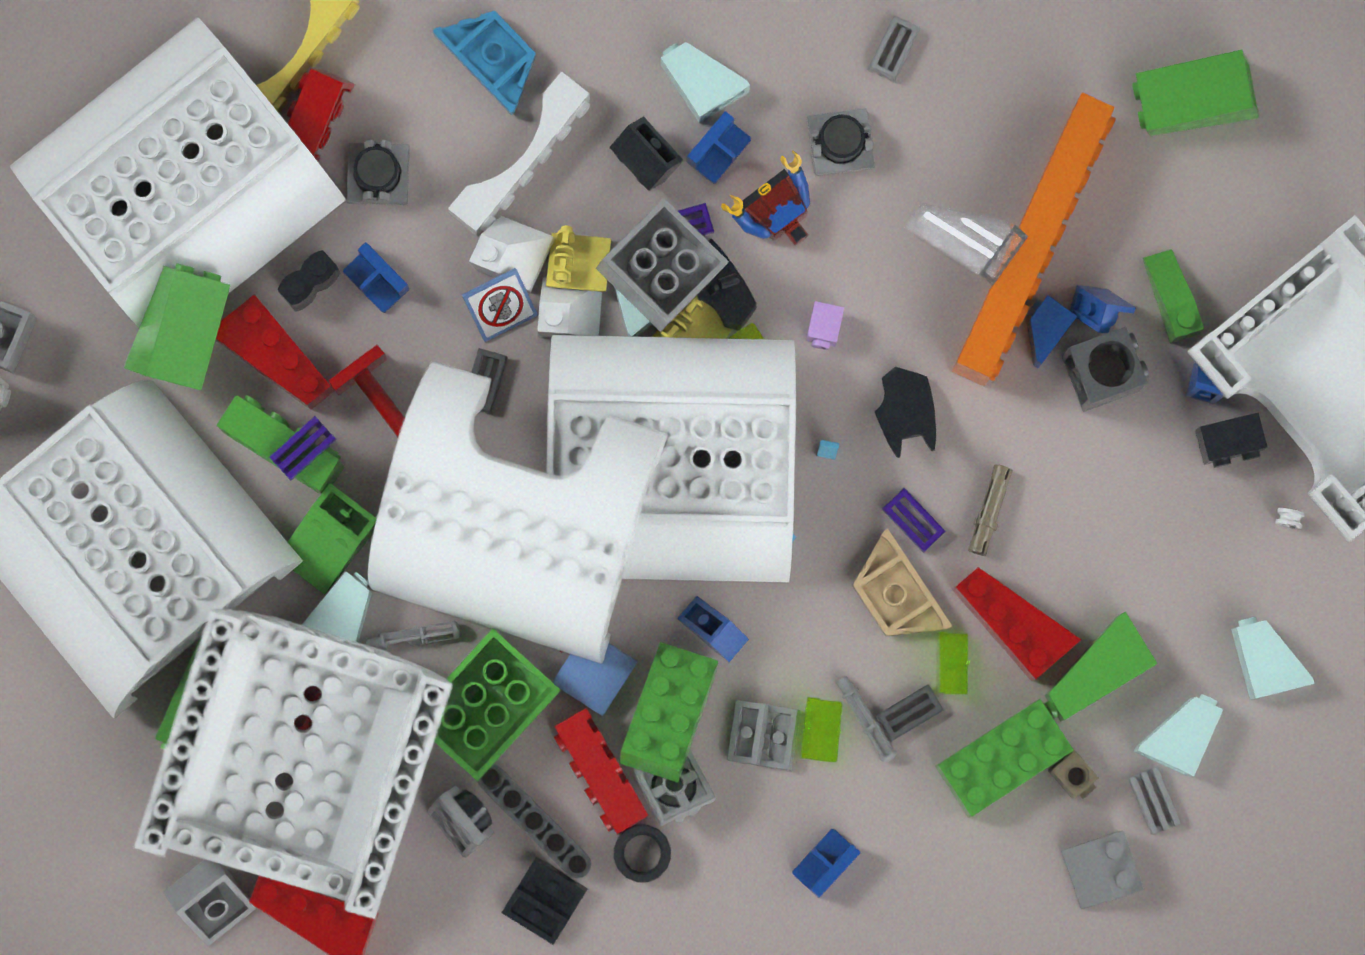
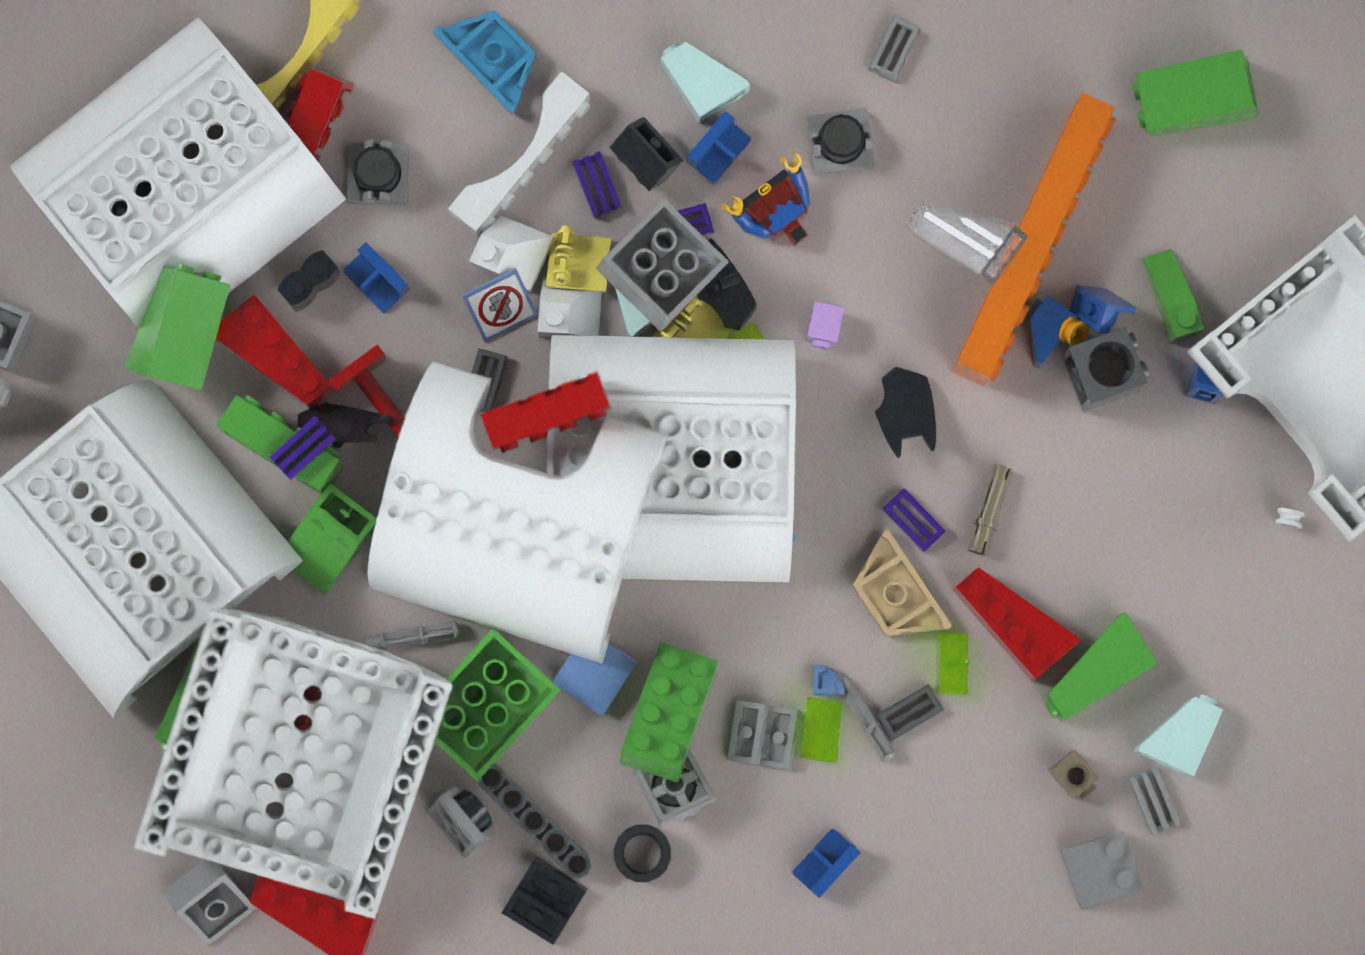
light aqua slope [302,572,372,642] -> none
red wedge [554,708,649,834] -> none
blue slope [677,596,749,662] -> none
medium azure piece [817,440,839,460] -> none
bright green brick [935,699,1074,817] -> none
black brick [1195,412,1268,468] -> none
light aqua slope [1231,617,1315,700] -> none
none -> black shield [297,402,394,448]
none -> red wedge [480,371,611,453]
none -> dark purple tile [572,151,622,218]
none -> medium blue tile [814,665,845,695]
none -> light orange bush [1059,317,1089,346]

